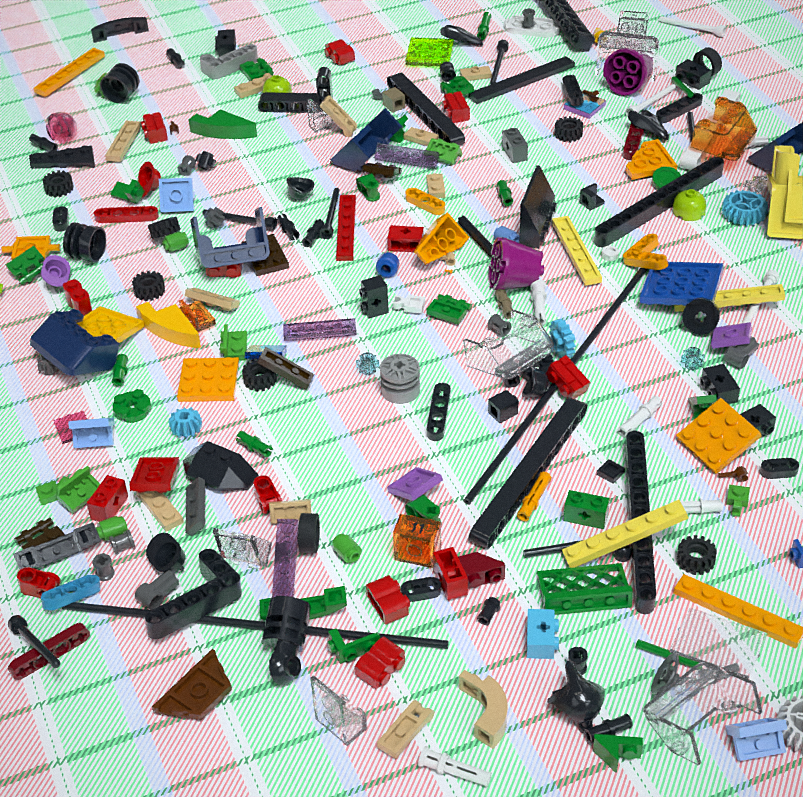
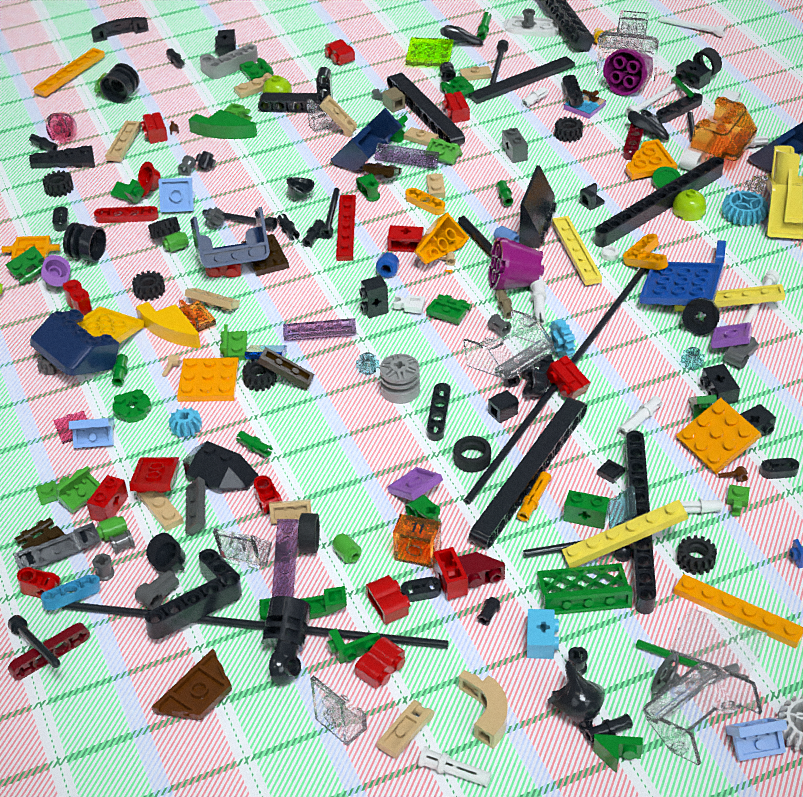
none -> tan hand [161,355,181,377]
none -> bright green plate [224,103,252,120]
none -> black tyre [453,435,491,473]
none -> white axle [521,87,549,108]
none -> clear light blue piece [609,485,636,529]
none -> blue beam [715,240,726,264]

